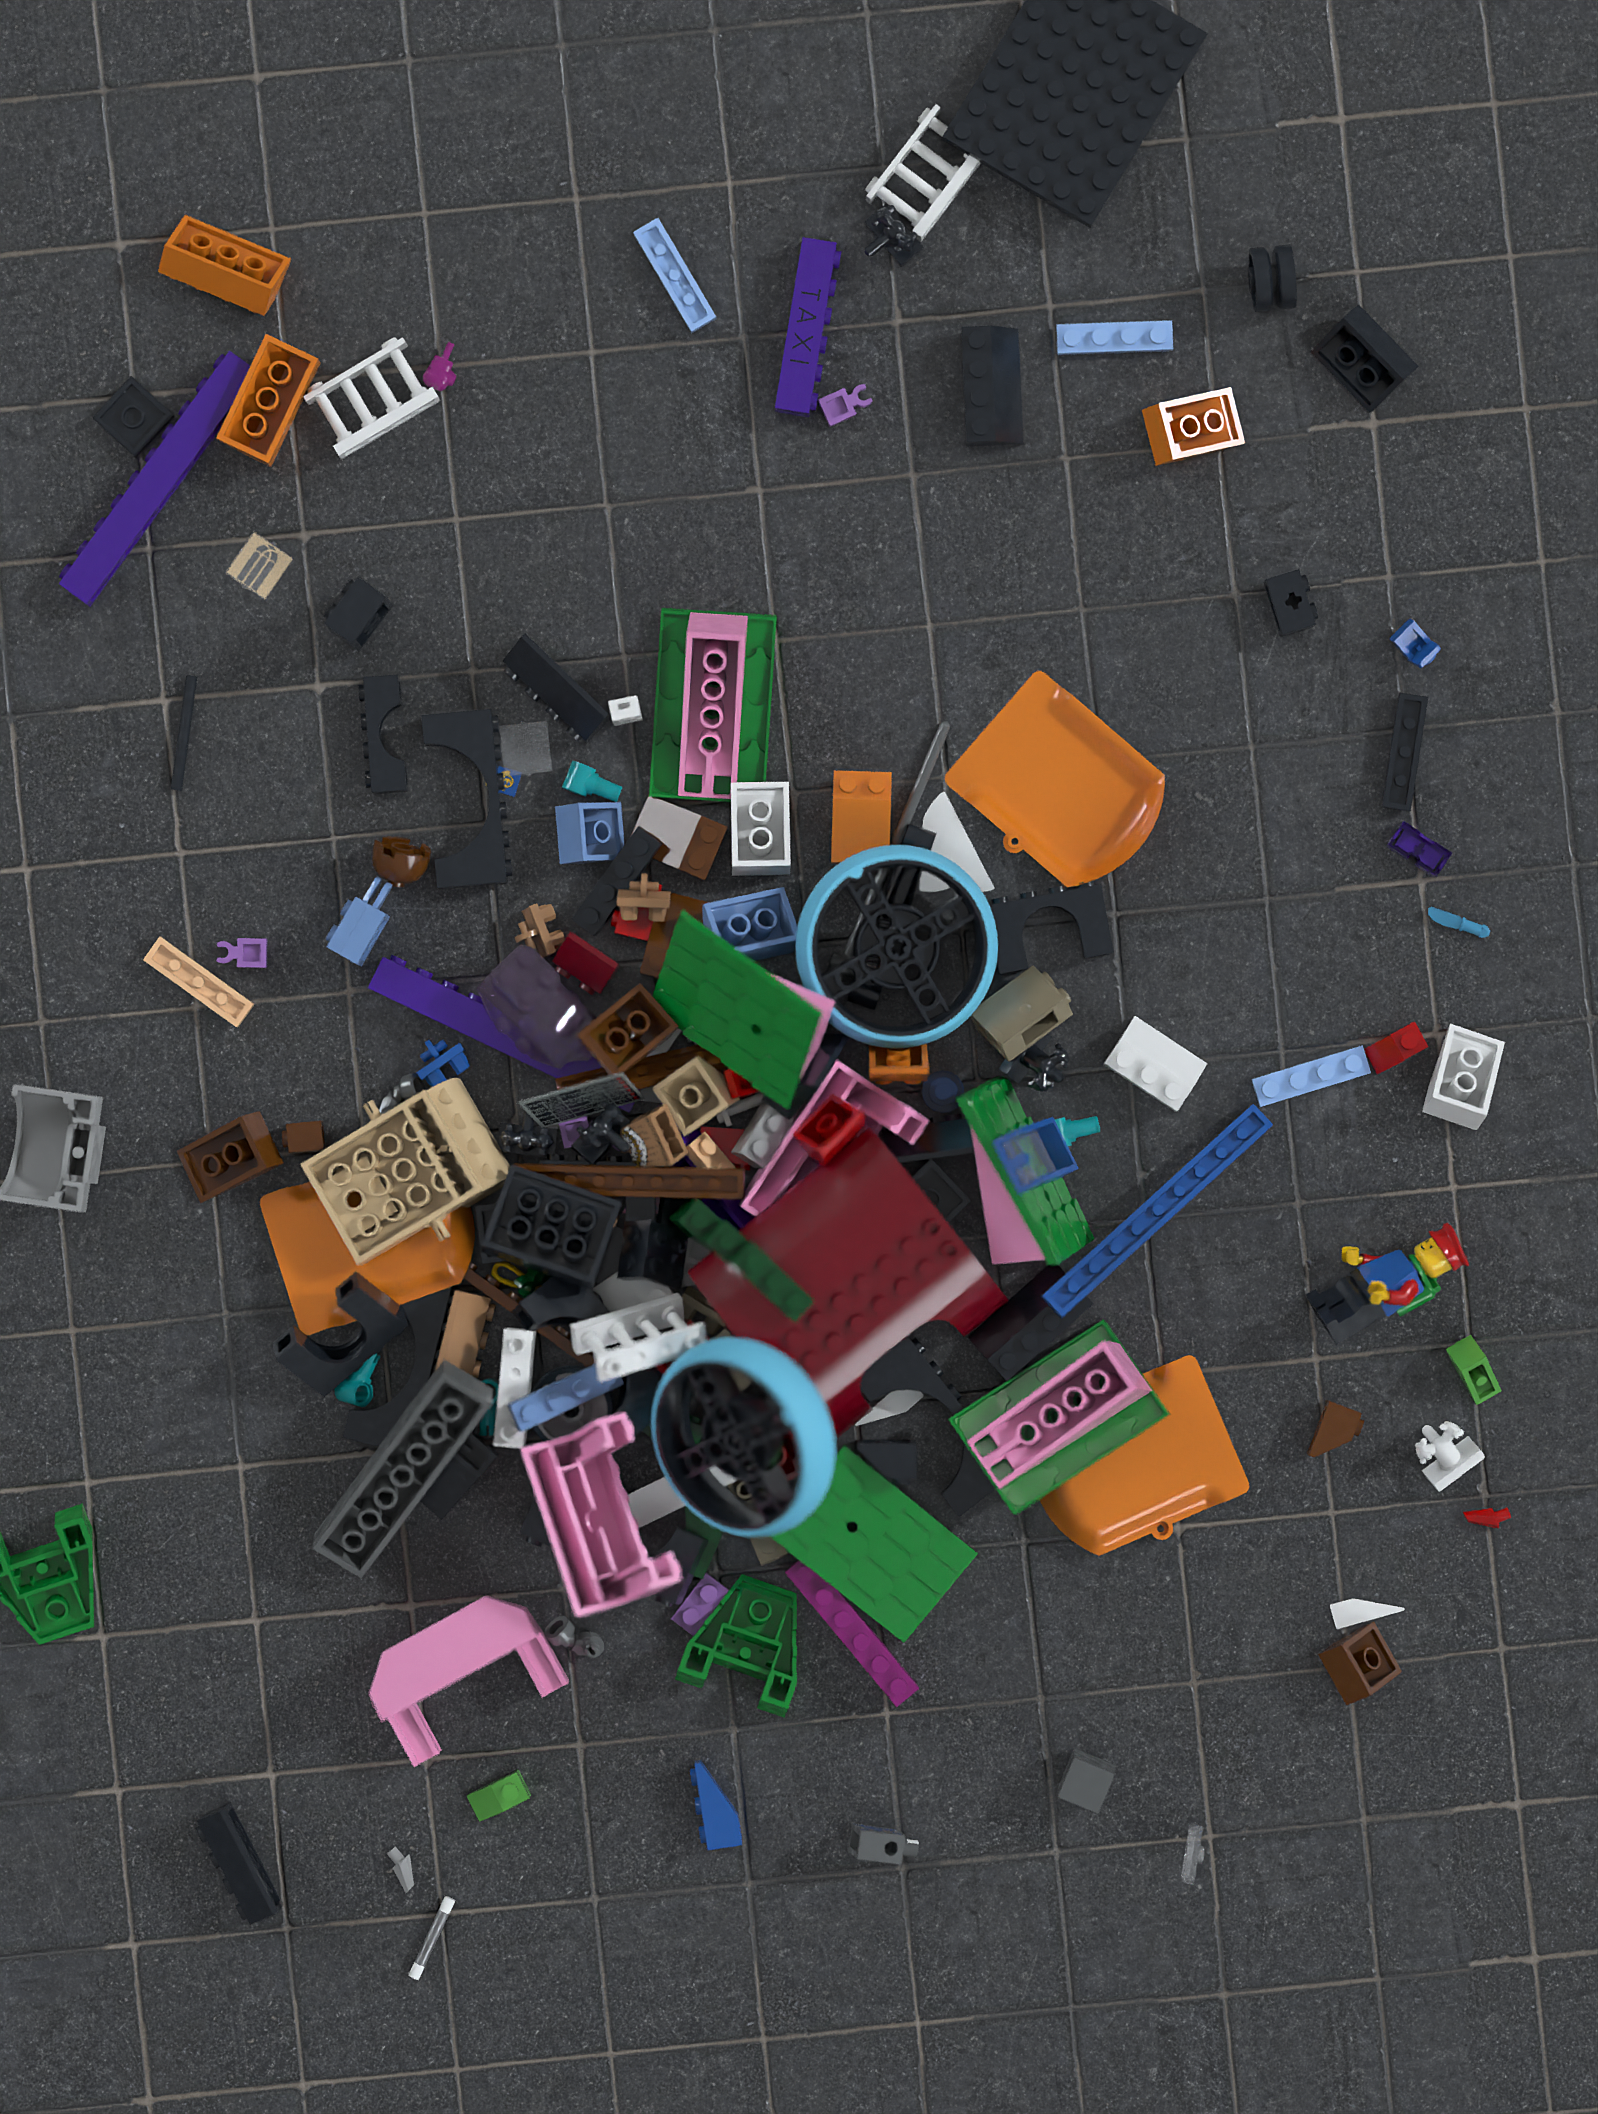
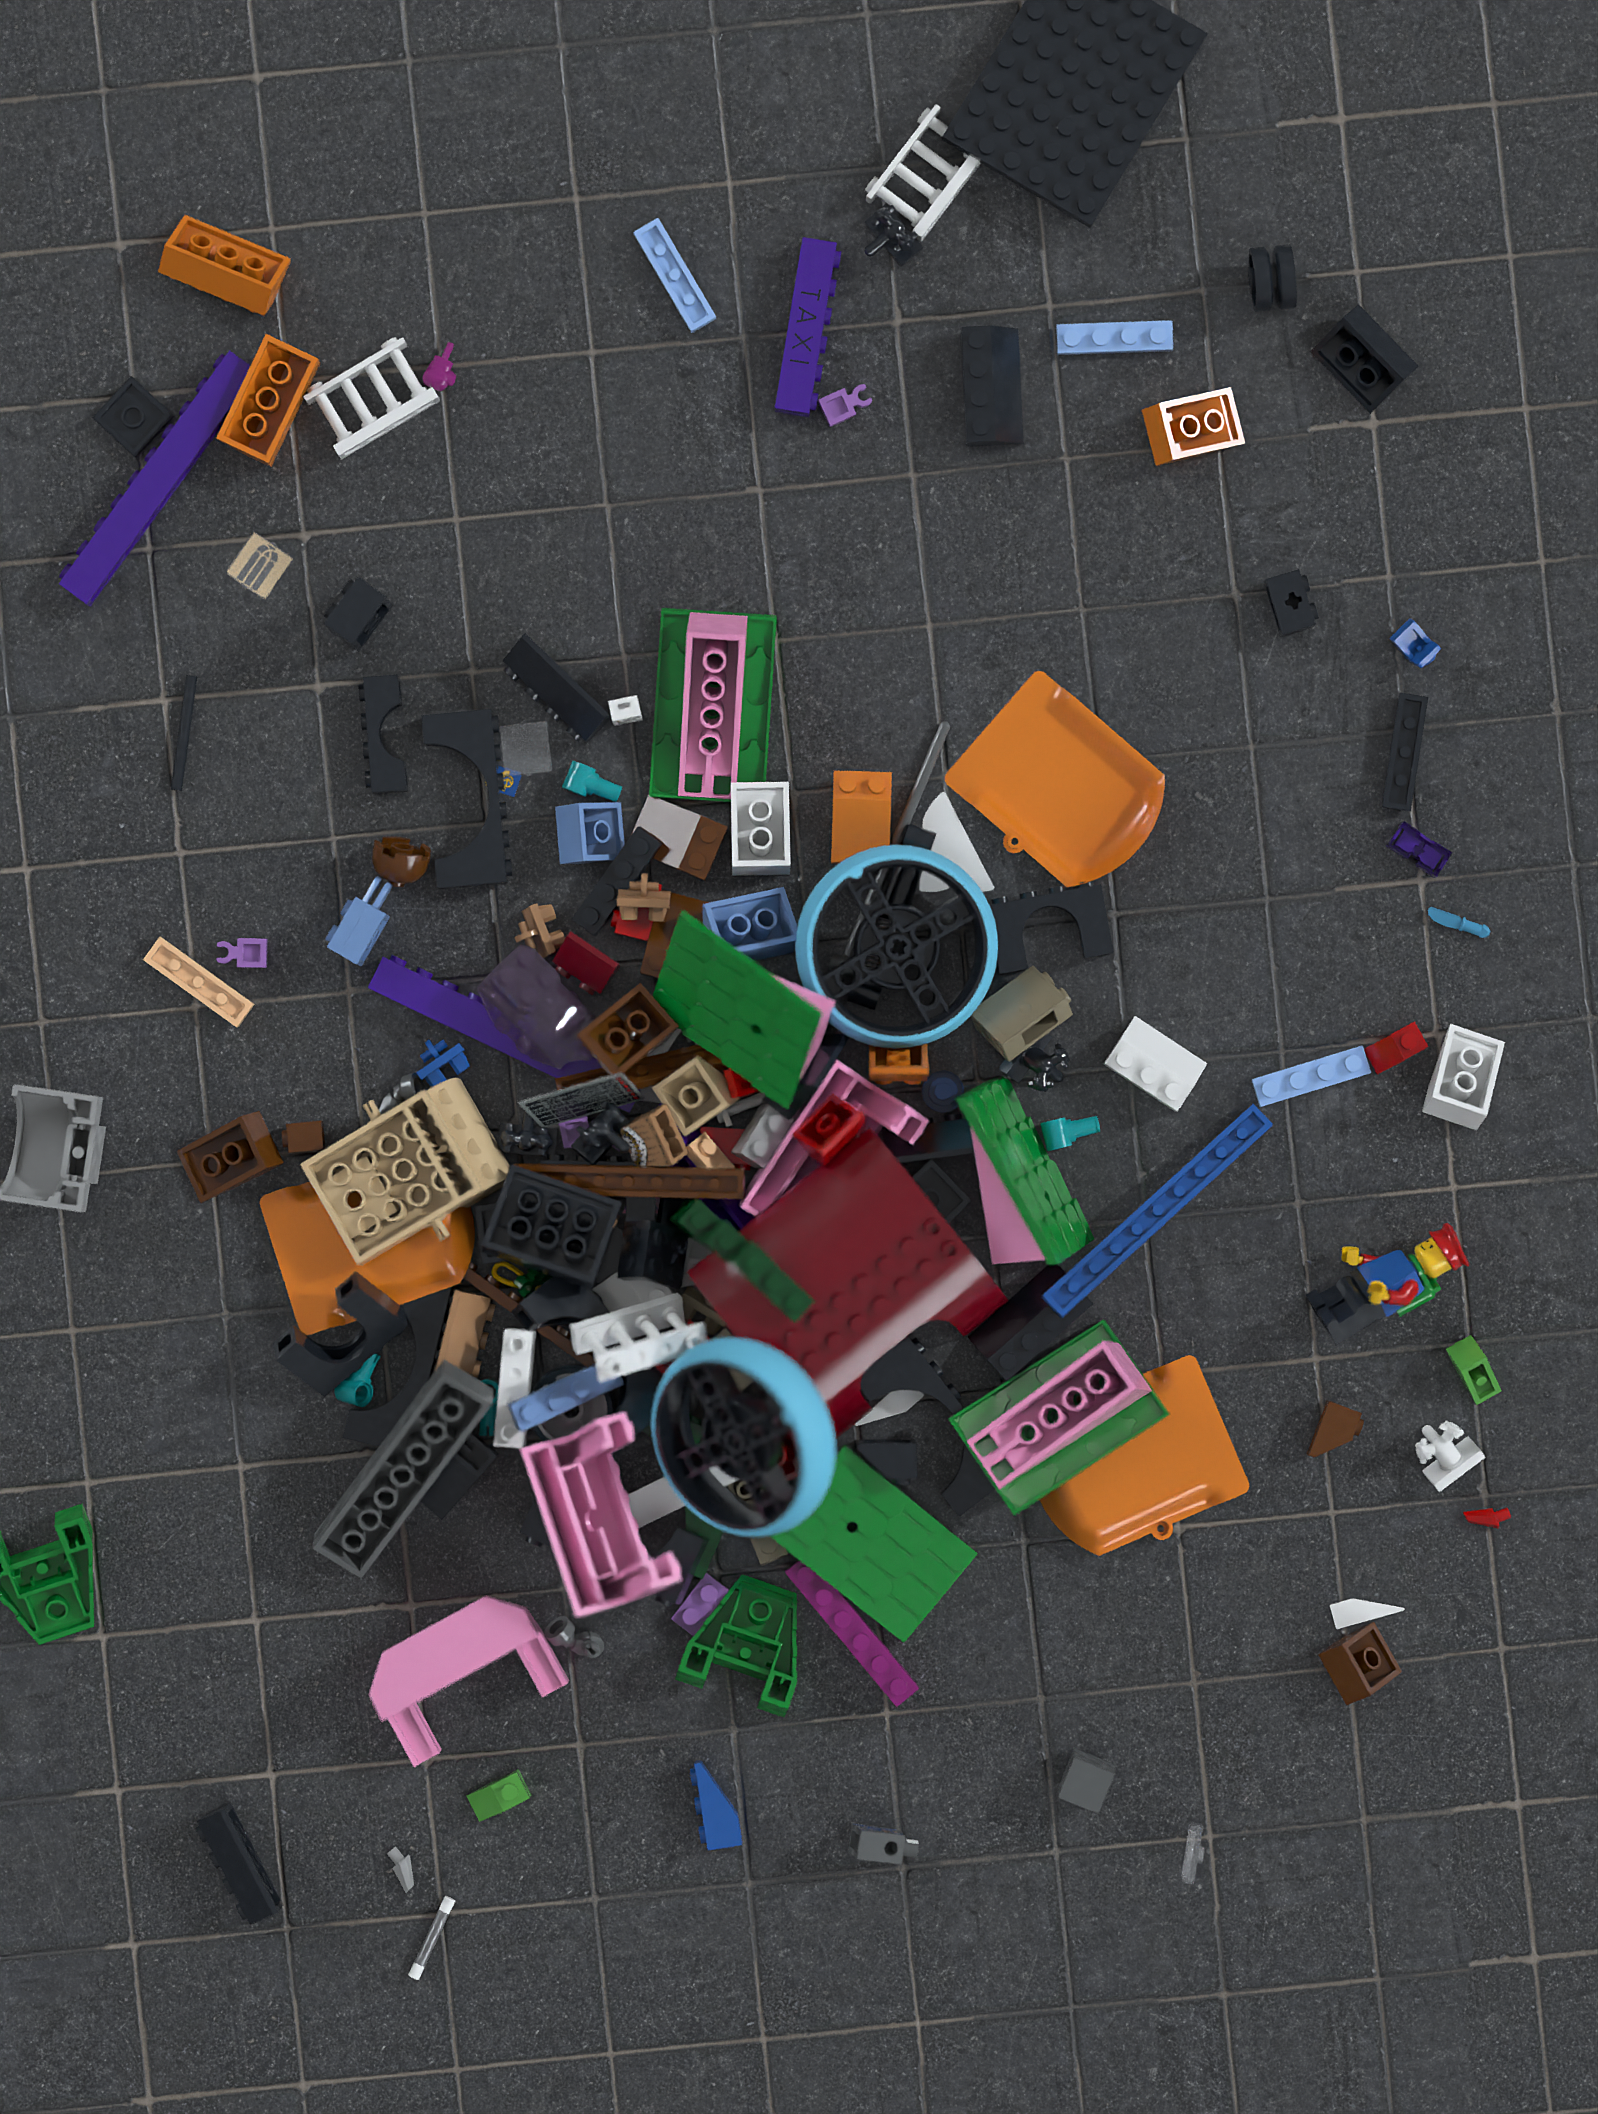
blue door [993,1117,1079,1194] -> none

